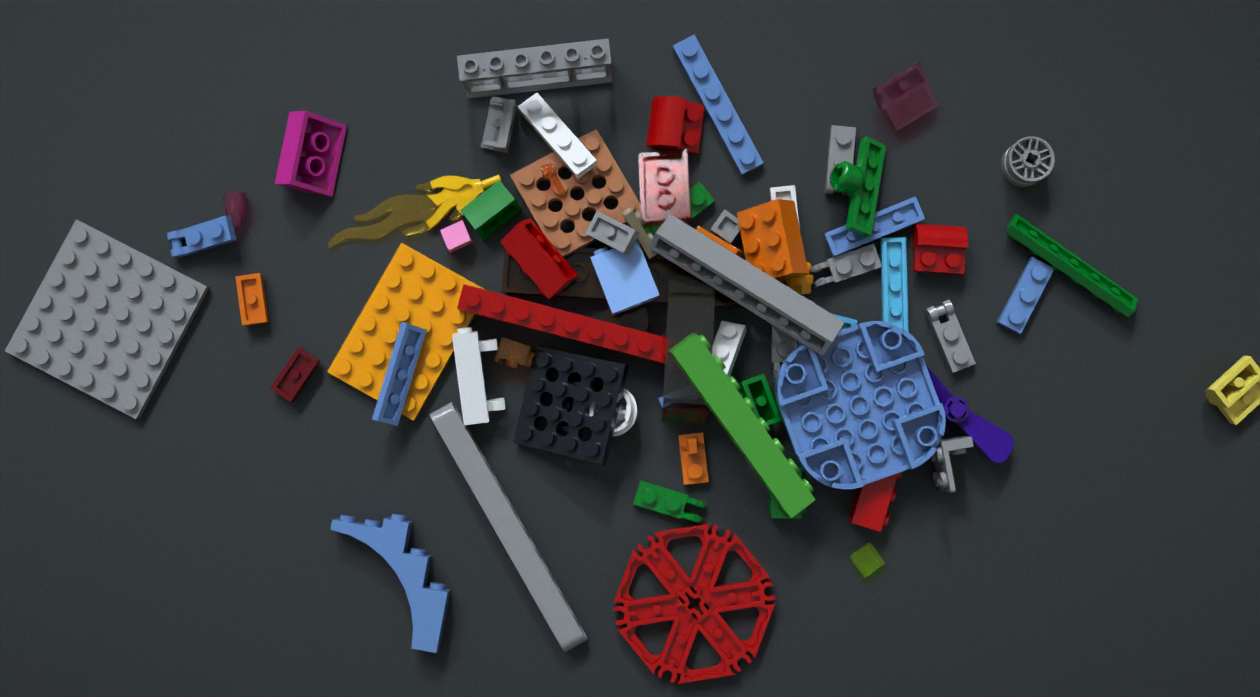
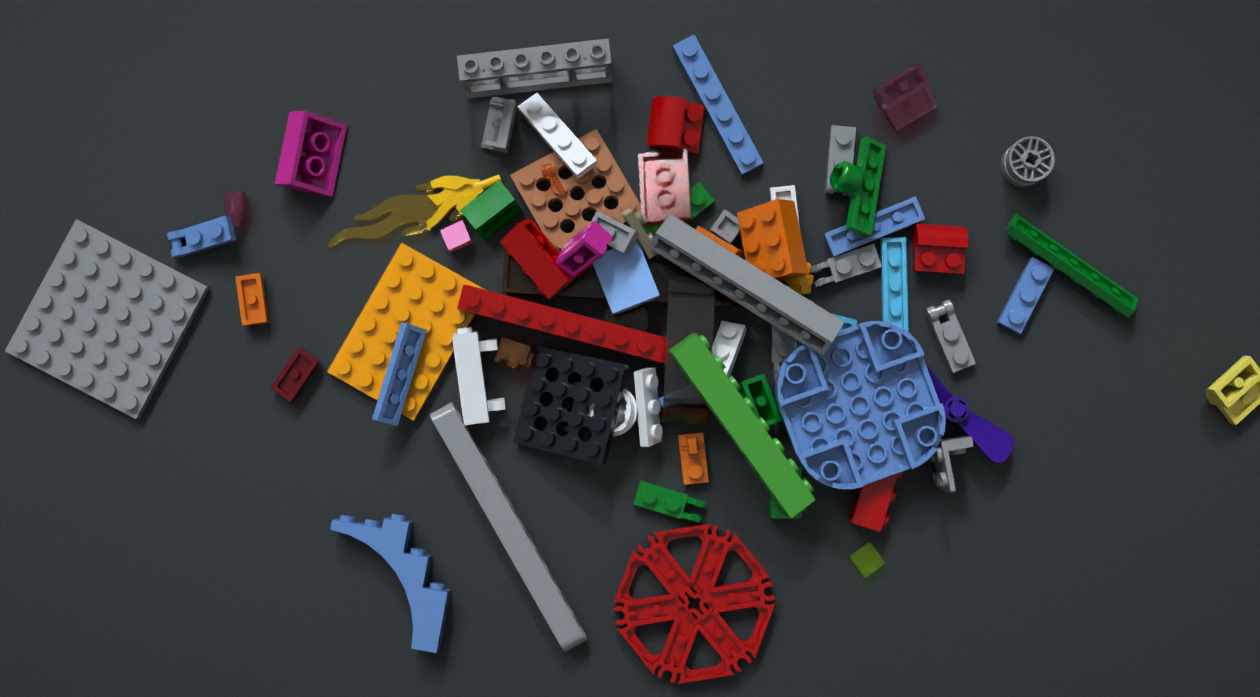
none -> dark pink brick [555,221,612,278]
none -> white plate [634,367,663,447]

